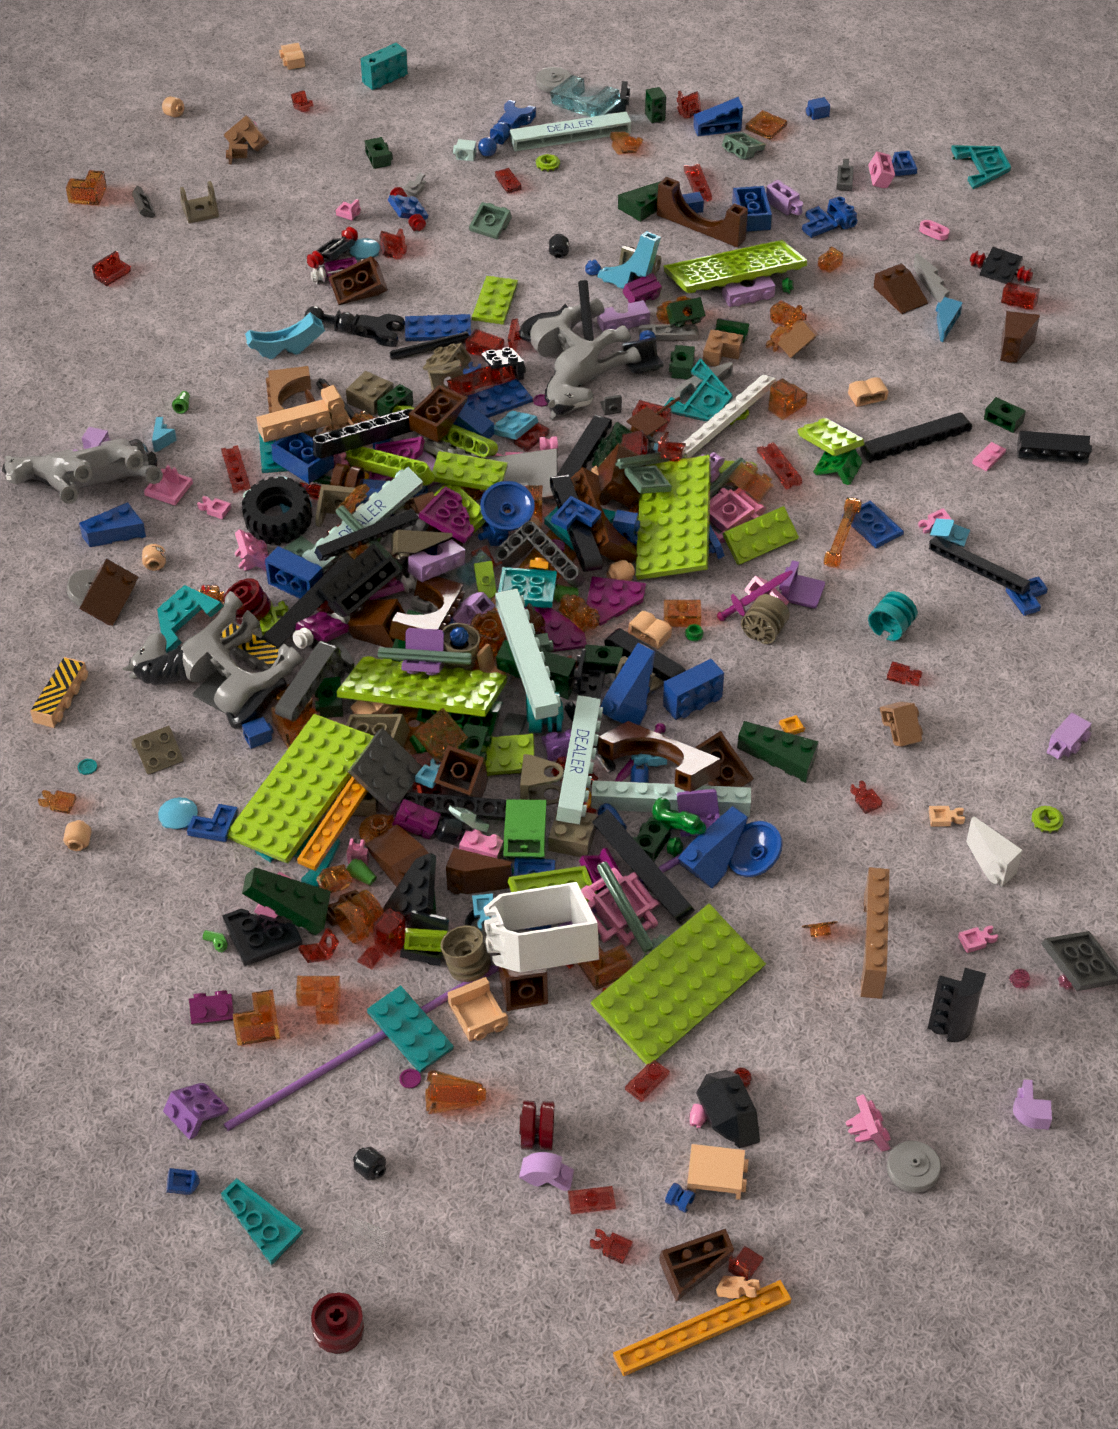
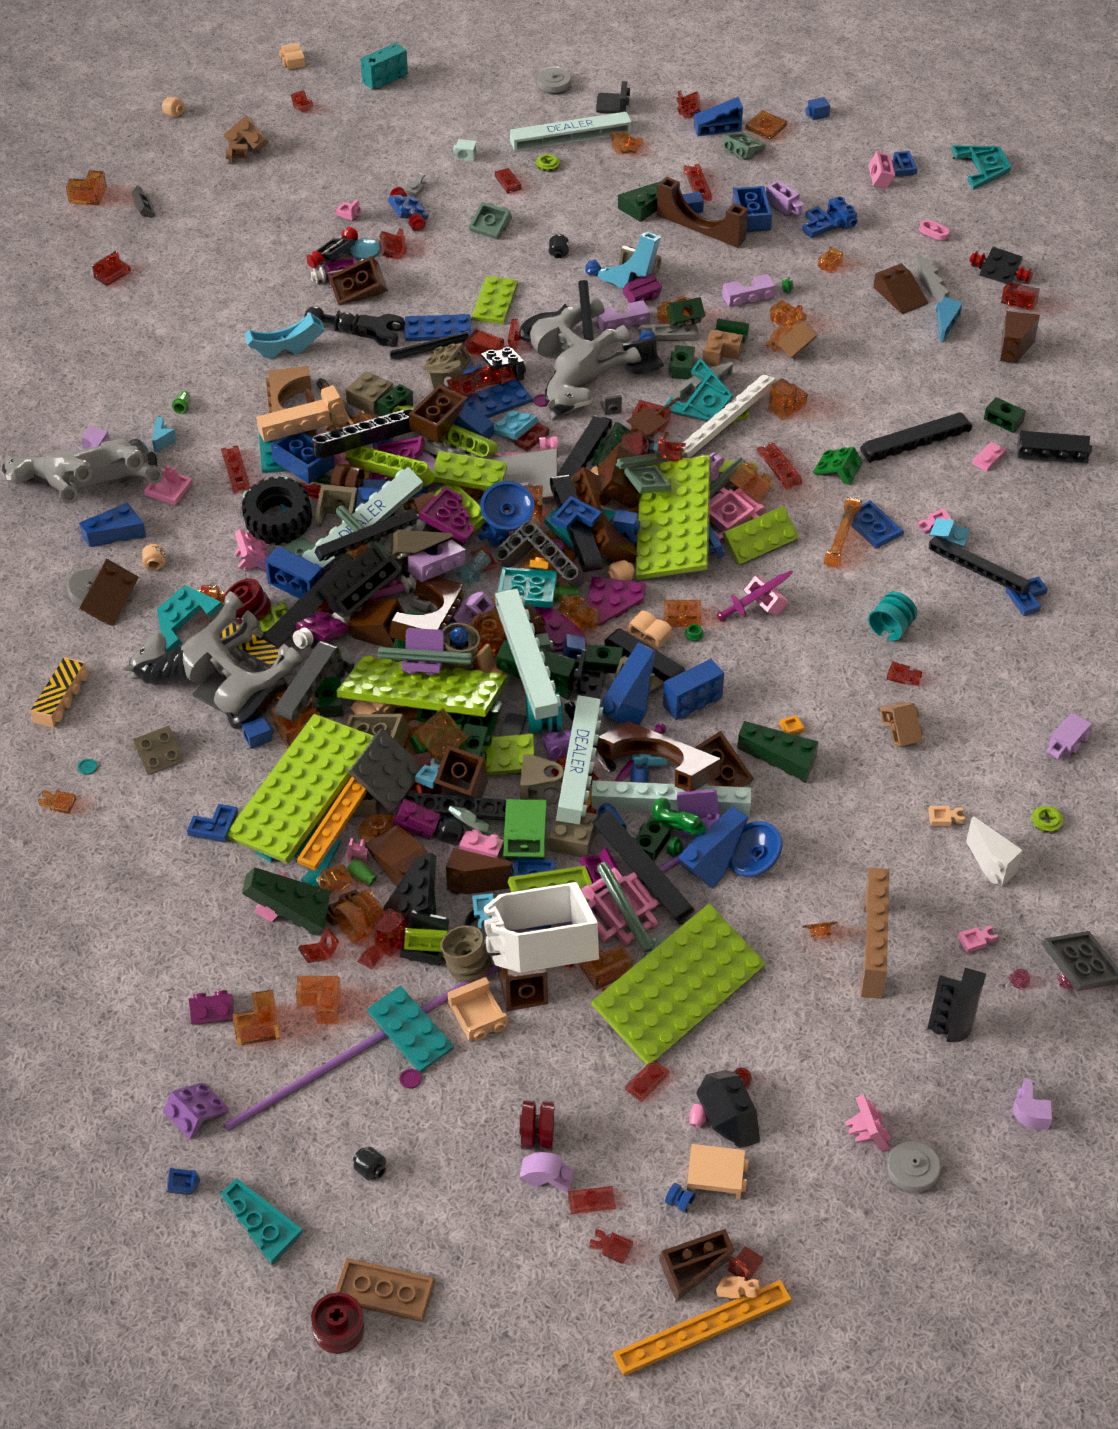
light nougat head [63,820,92,851] -> none
medium azure dish [158,797,198,829] -> none
dark tan hose [180,181,219,224] -> none
bright pink plate [197,496,231,519] -> none
bright green arm [202,930,228,952] -> none
black plate [222,908,303,967] -> none
clear orange plate [338,484,370,513] -> none
dark green brick [364,137,393,169] -> none
clear orange cone [425,1070,486,1114] -> none
lime plate [473,561,497,598] -> none
blue piece [478,100,536,157] -> none
clear light blue arch [550,75,620,117] -> none
dark green brick [645,86,666,123] -> none
lime plate [663,240,807,293] -> none
dark tan wheel [741,594,790,644] -> none
medium lavender bracket [779,560,825,609] -> none
lime plate [797,418,864,456] -> none
dark grey hinge [836,158,853,191] -> none
light nougat brick [848,377,888,407] -> none
clear red plate [850,780,883,814] -> none
none -> medium nougat tile [335,1258,435,1322]
none -> blue brick [562,634,585,662]

